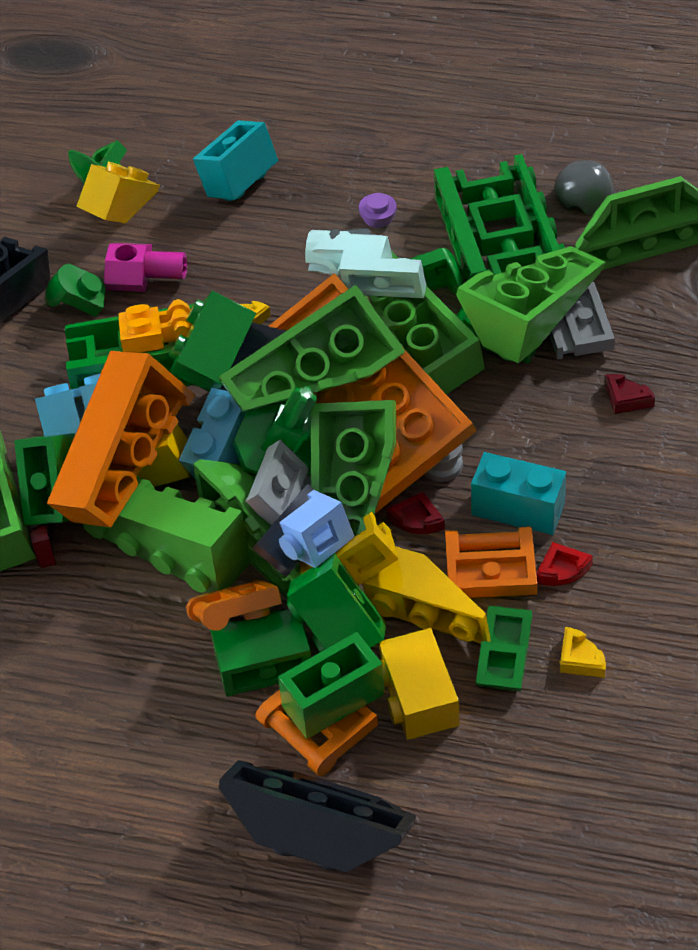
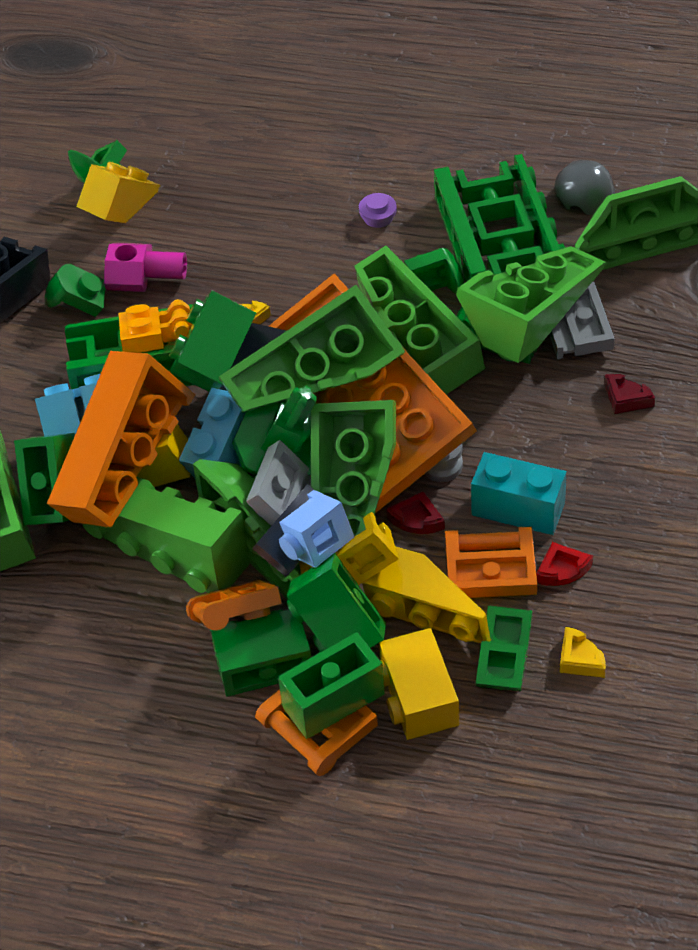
dark red tile [30,524,56,568] -> none
teal brick [193,120,279,201] -> none
black wedge [218,760,416,872] -> none
light aqua plate [305,228,426,298] -> none

